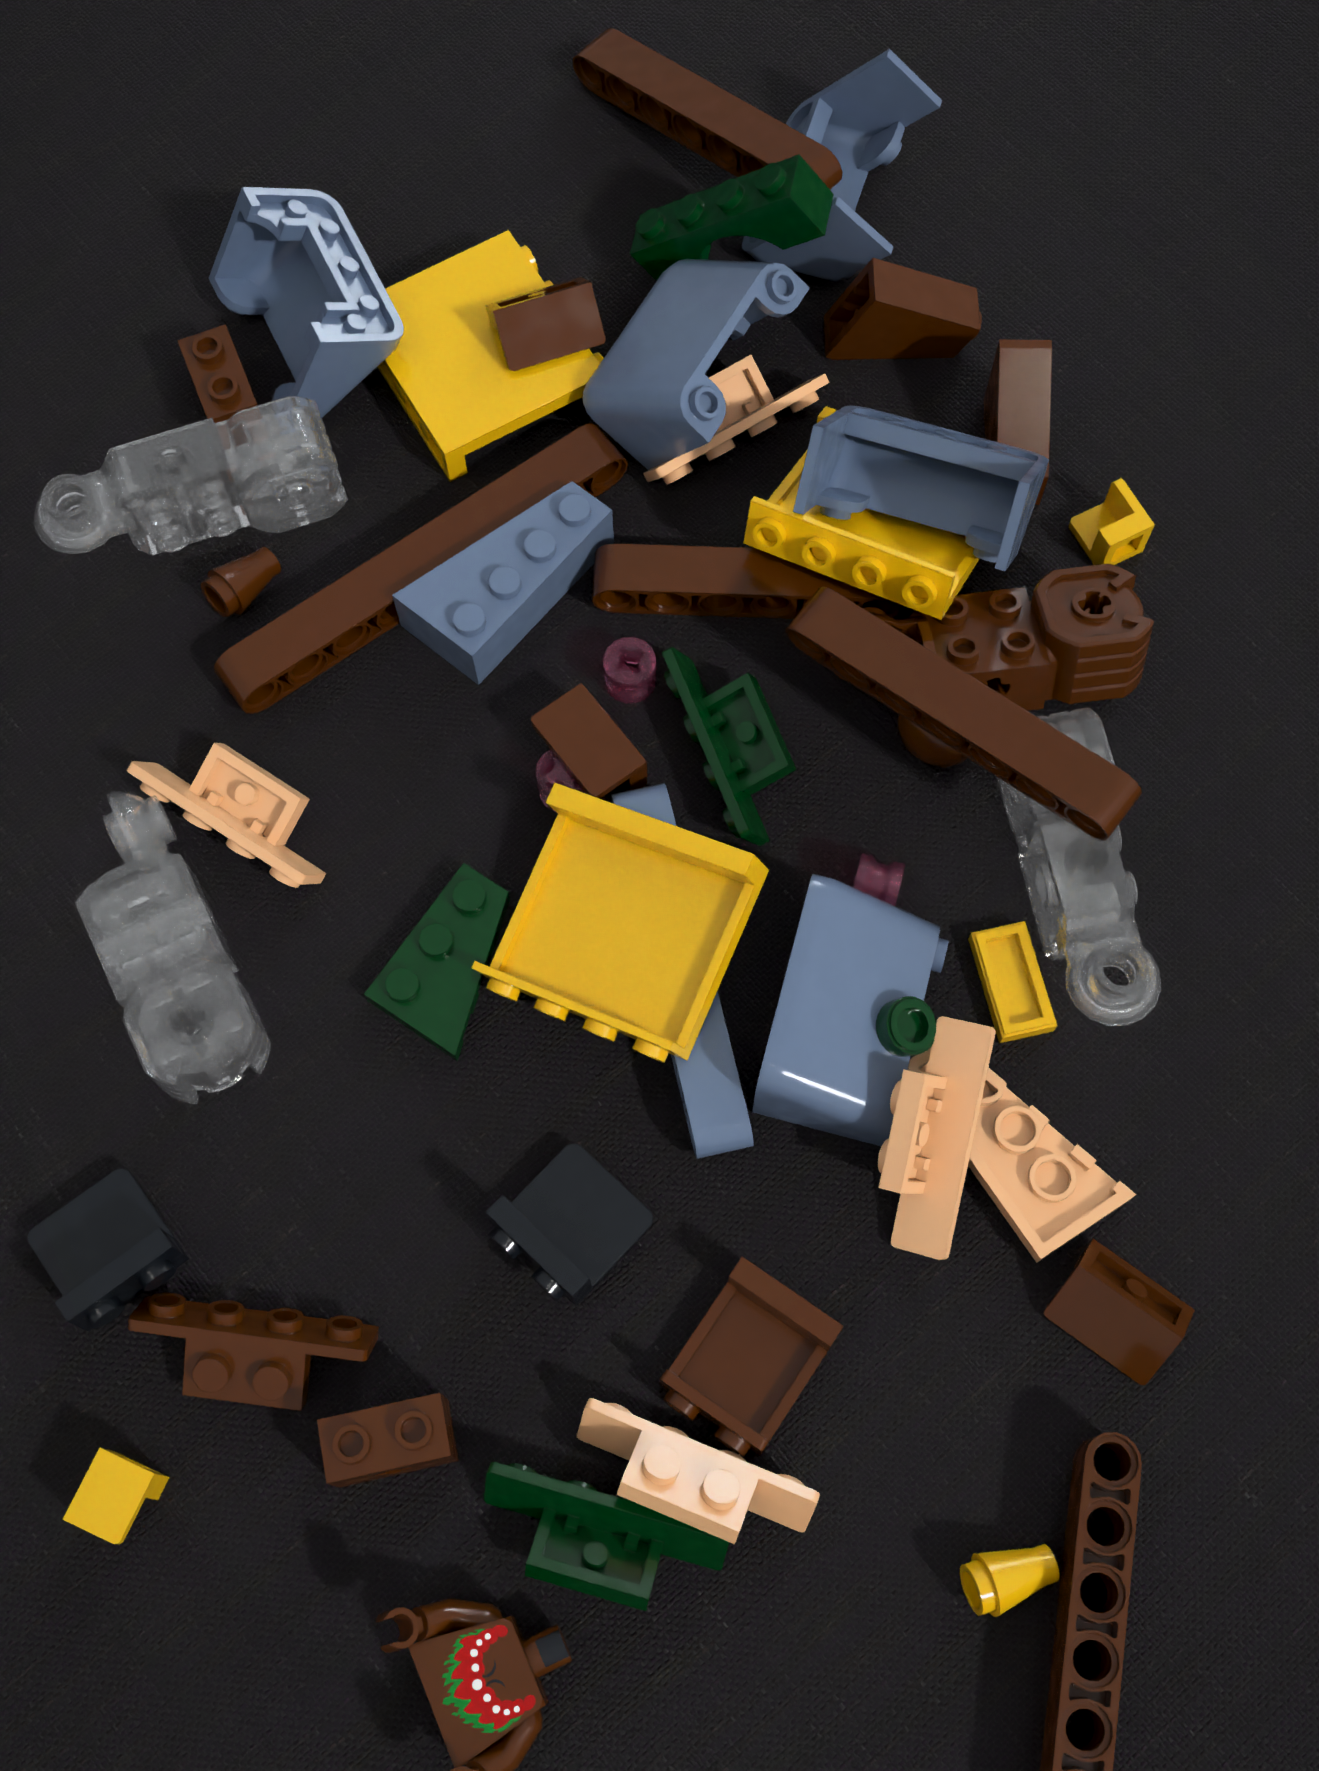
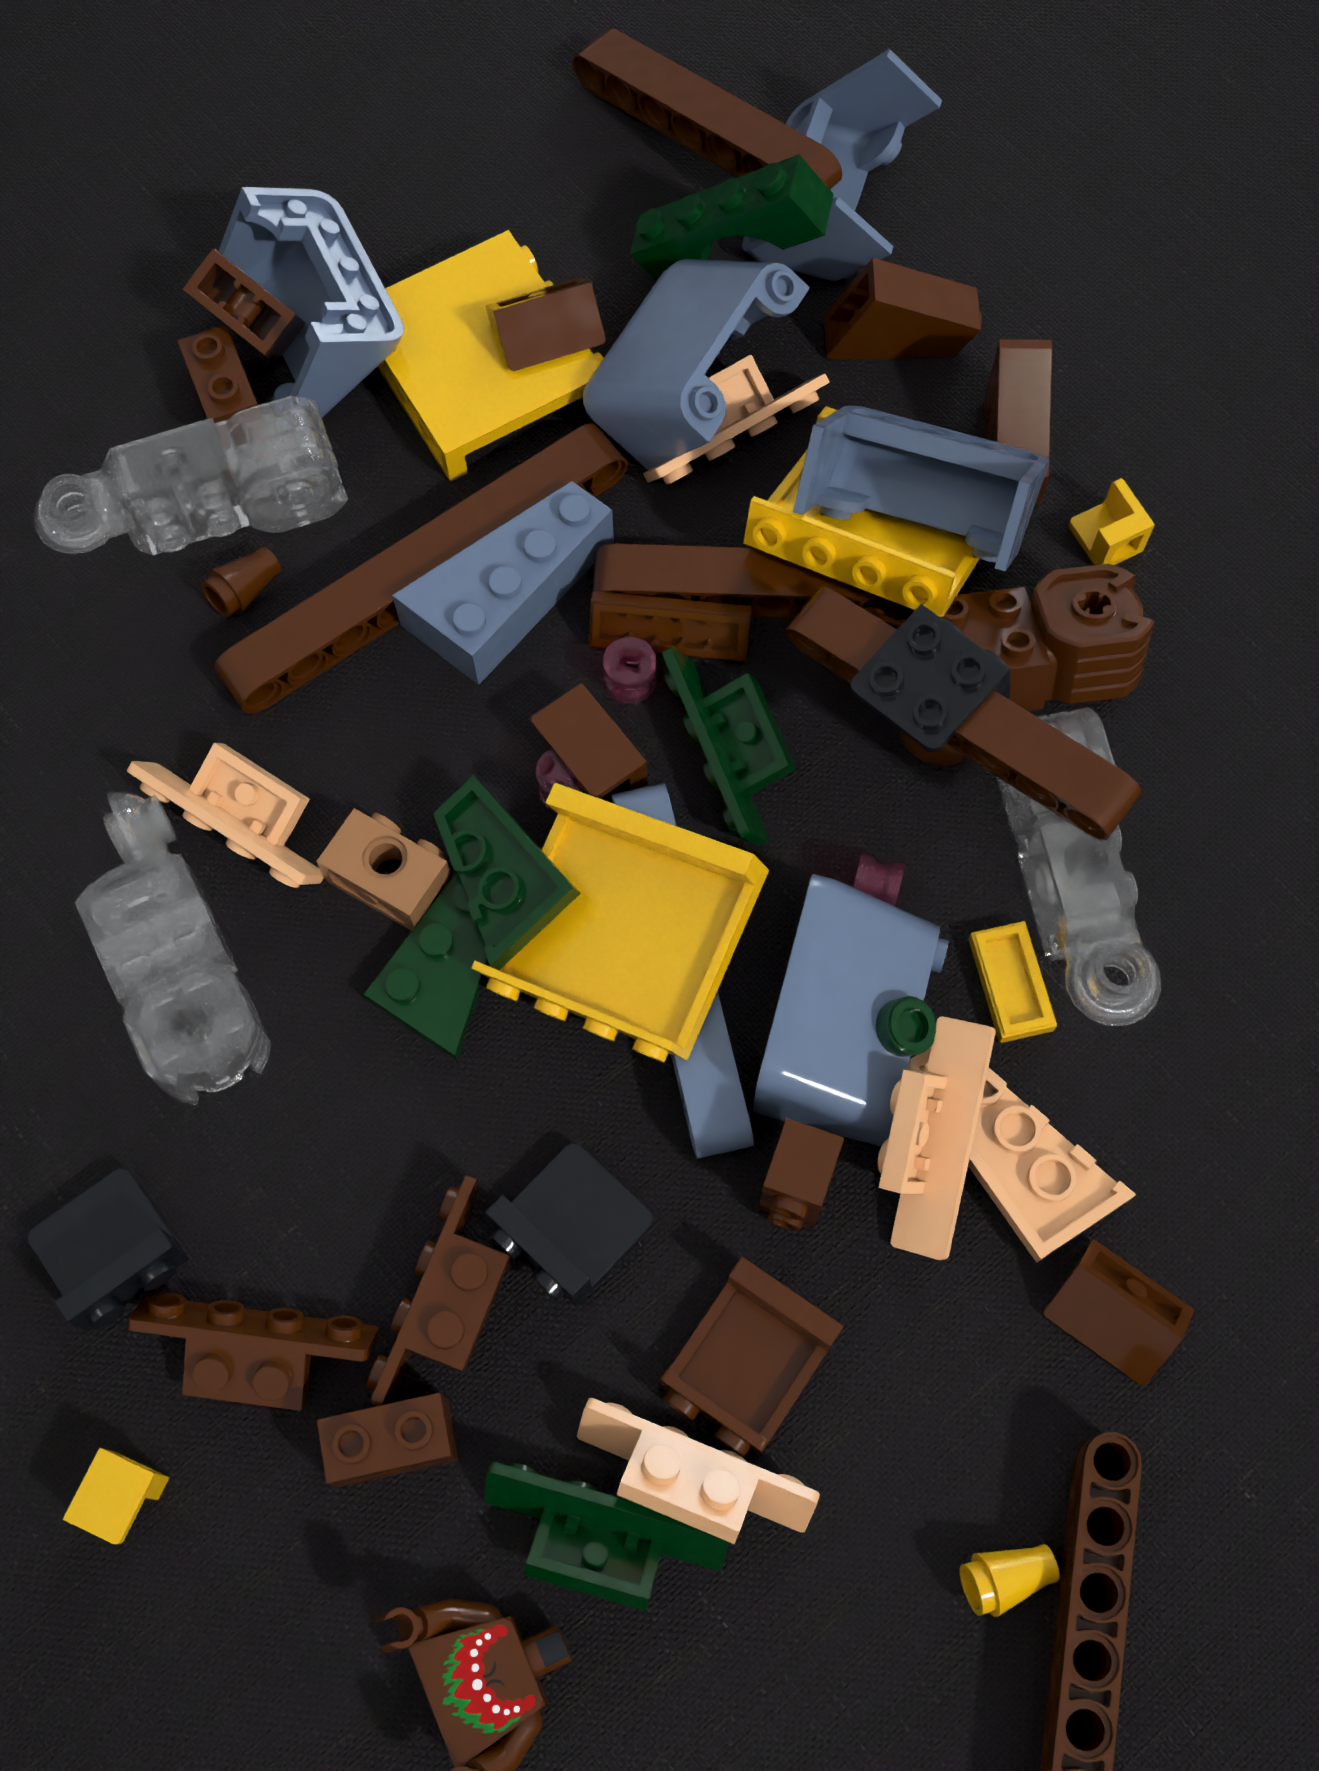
none -> reddish brown brick [183,248,306,363]
none -> medium nougat brick [316,808,452,931]
none -> reddish brown bracket [366,1174,510,1407]
none -> dark green wing [433,775,581,970]
none -> reddish brown plate [589,591,752,662]
none -> reddish brown brick [758,1118,844,1232]
none -> black bracket [851,604,1010,752]

